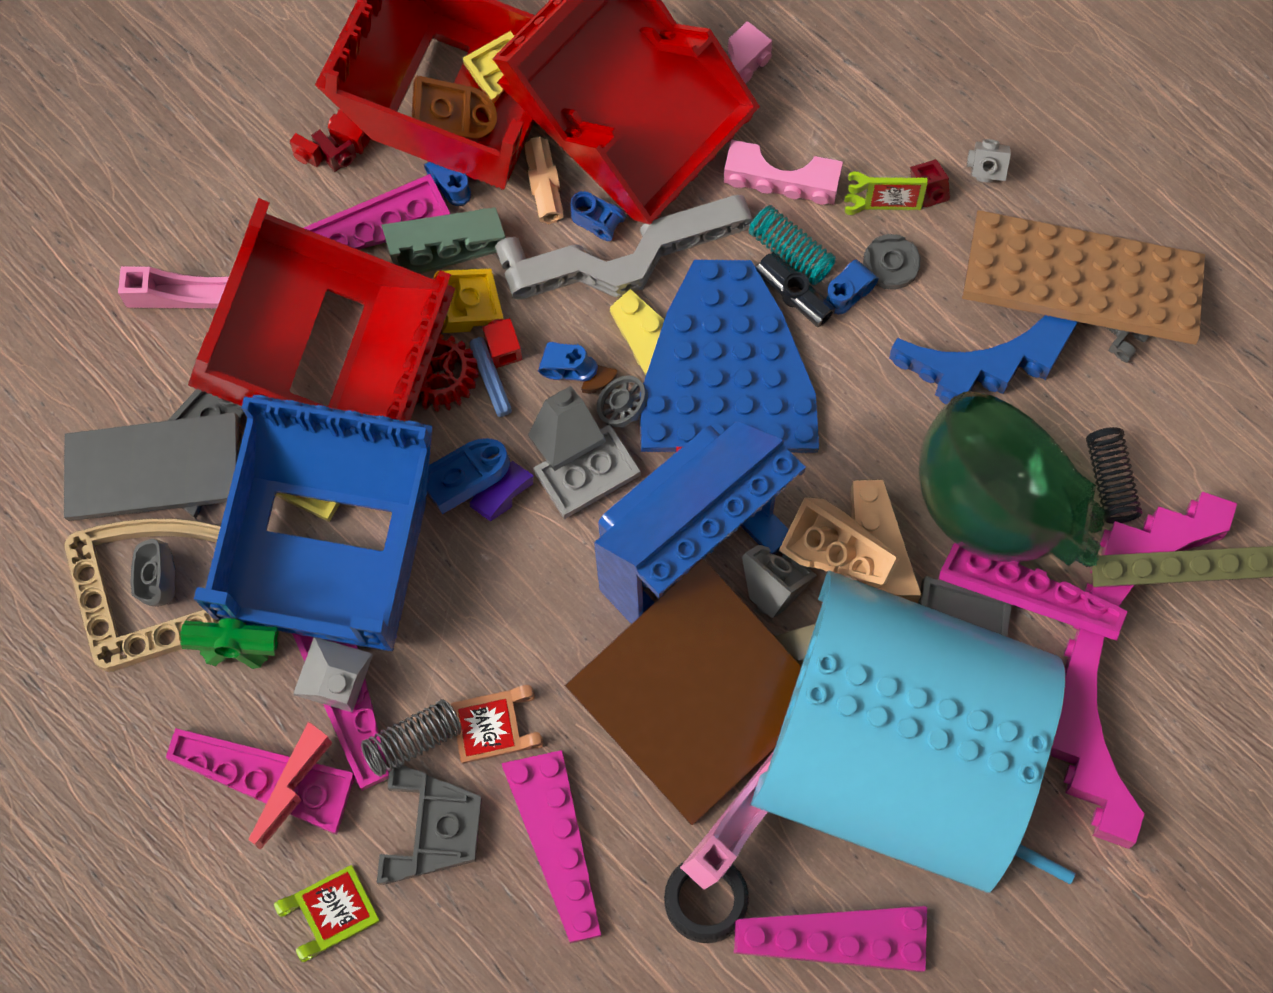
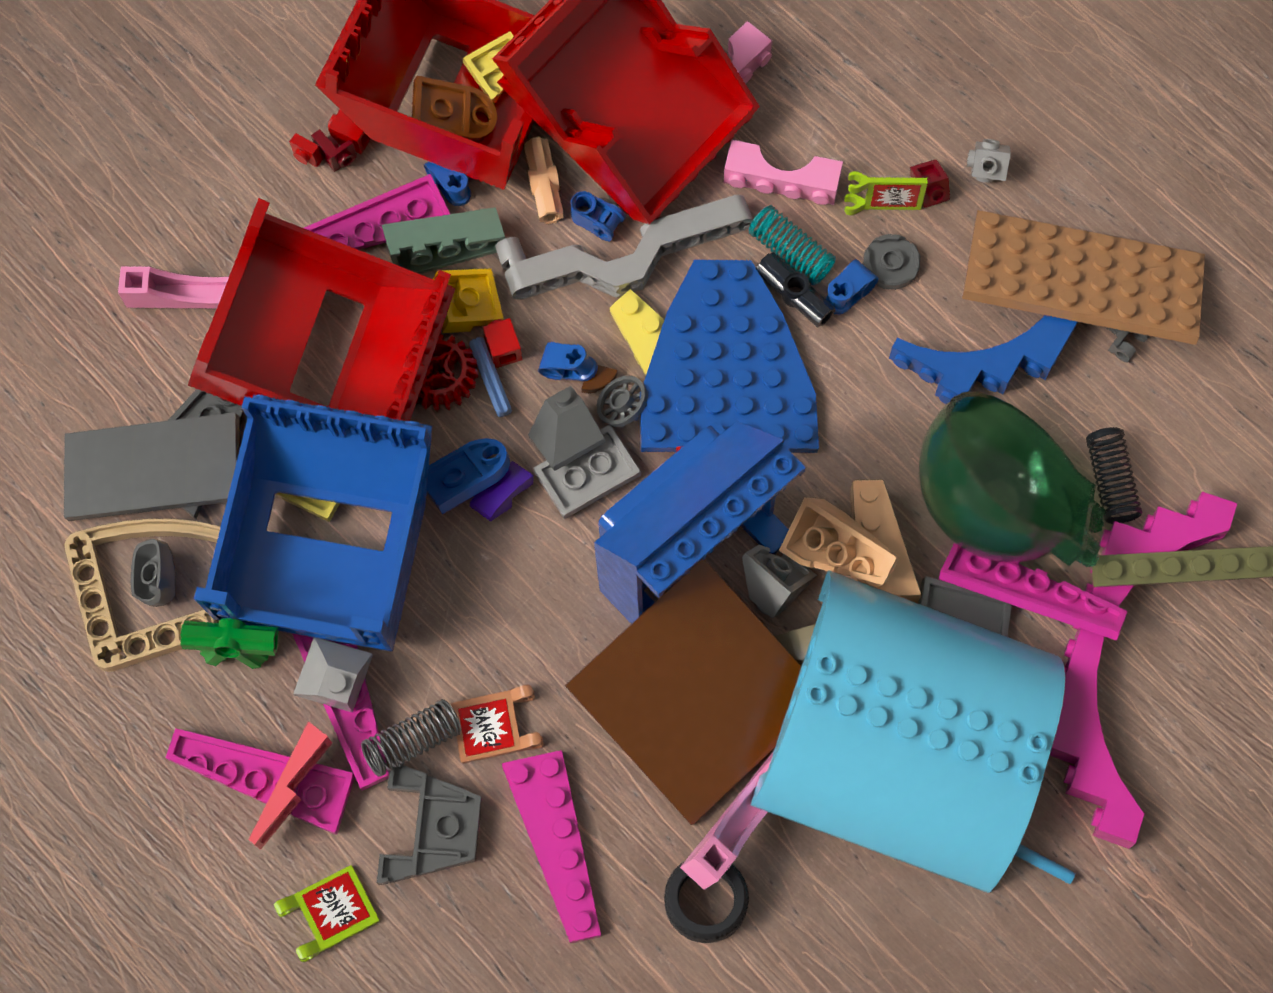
dark pink wing [734,906,927,972] -> none

